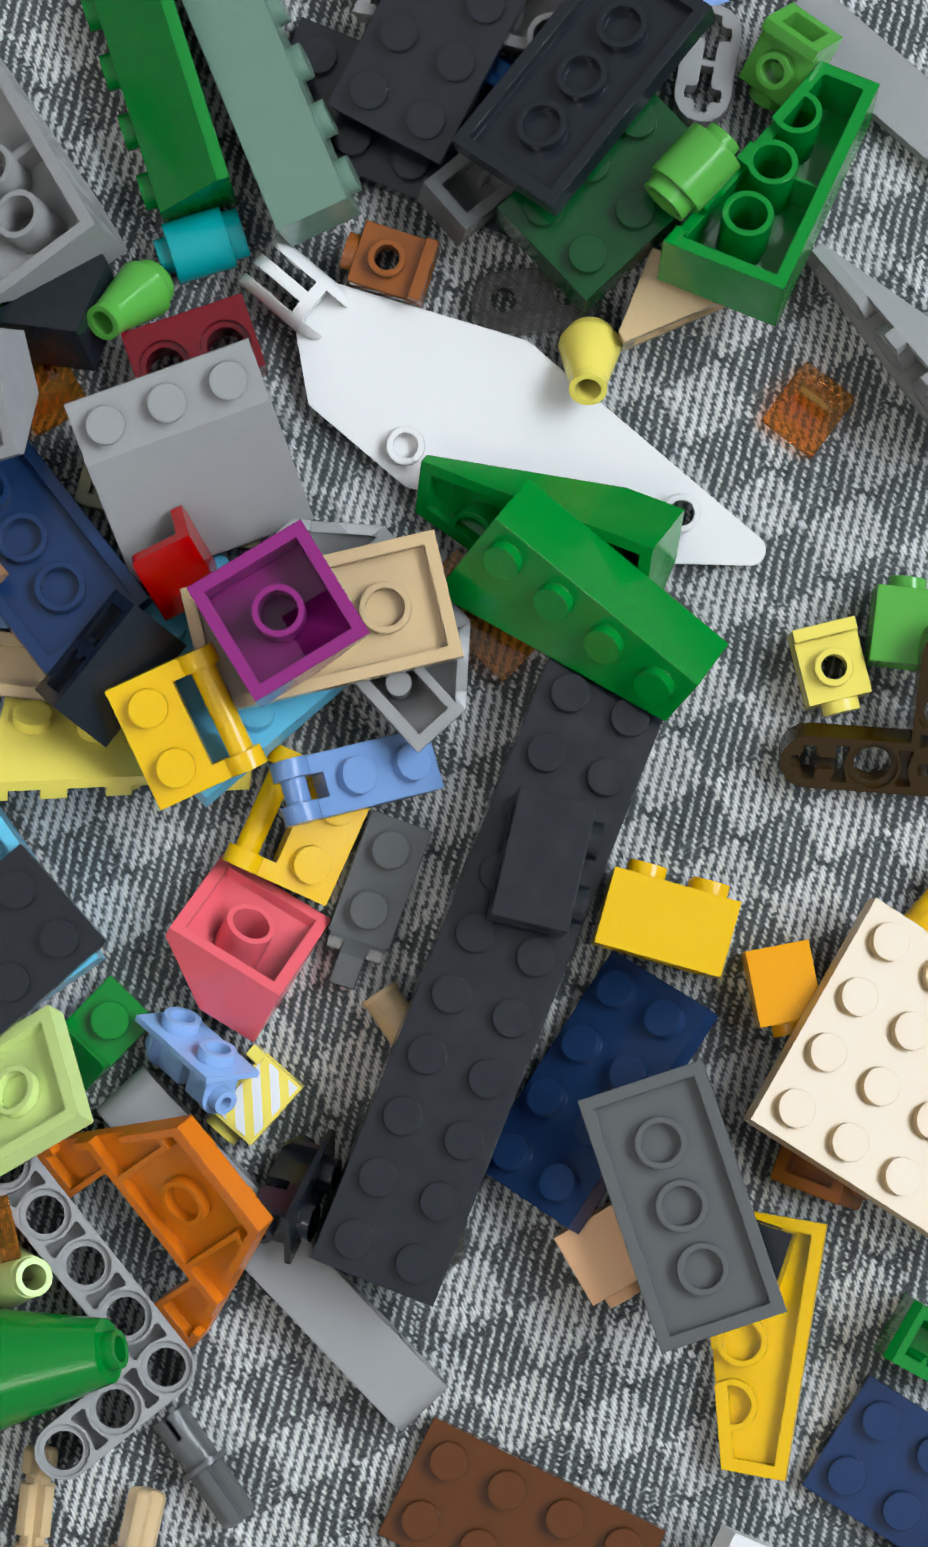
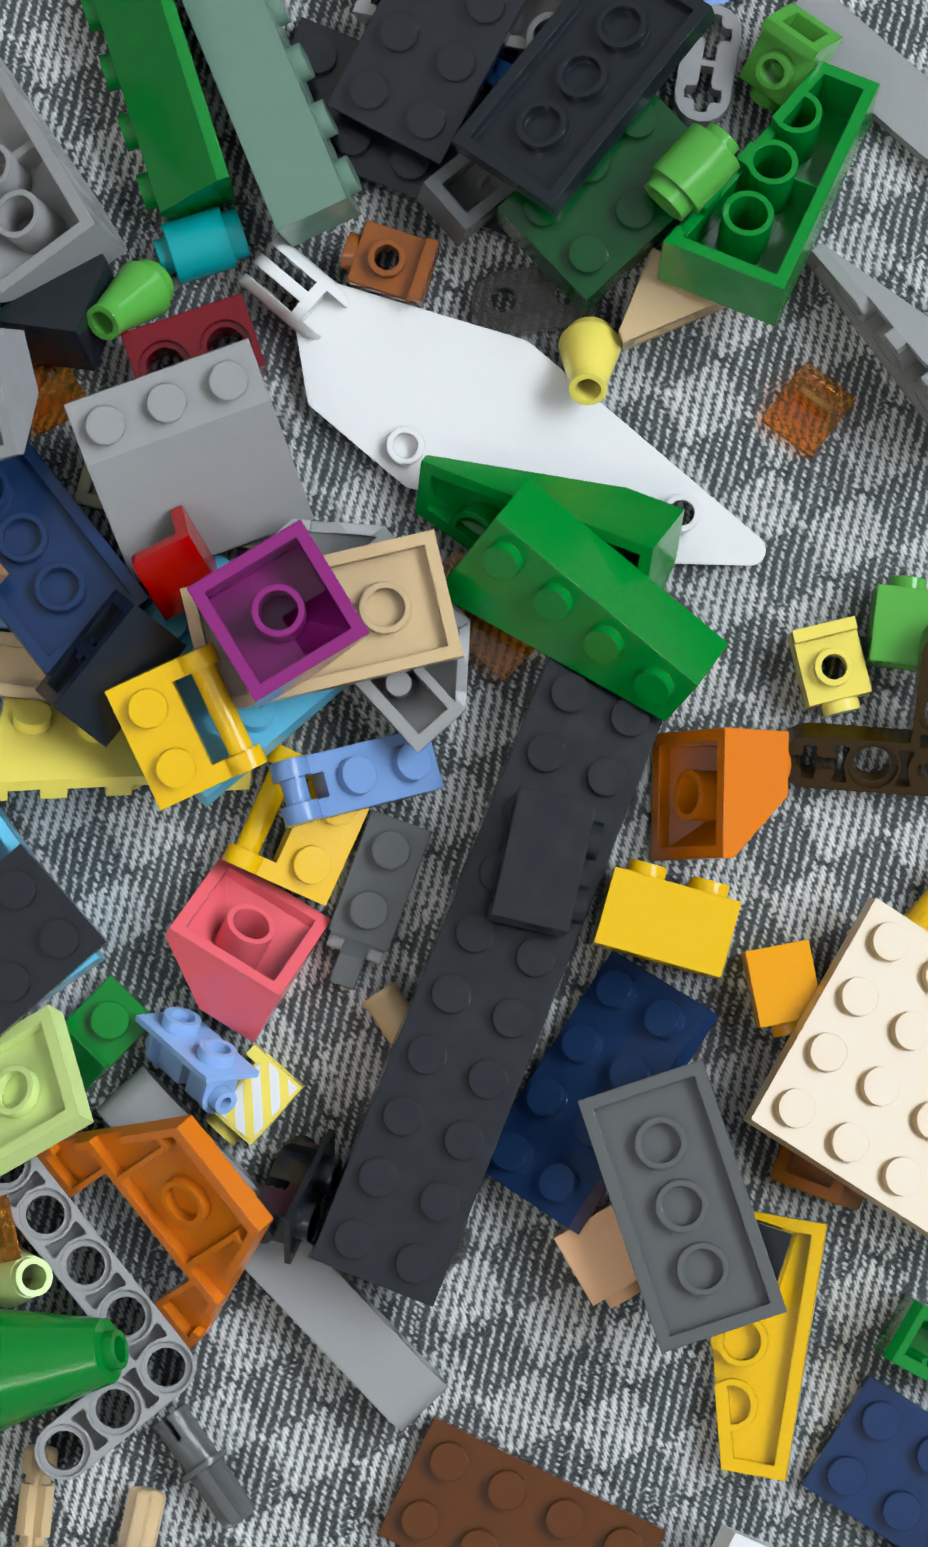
none -> orange slope [651,727,791,861]

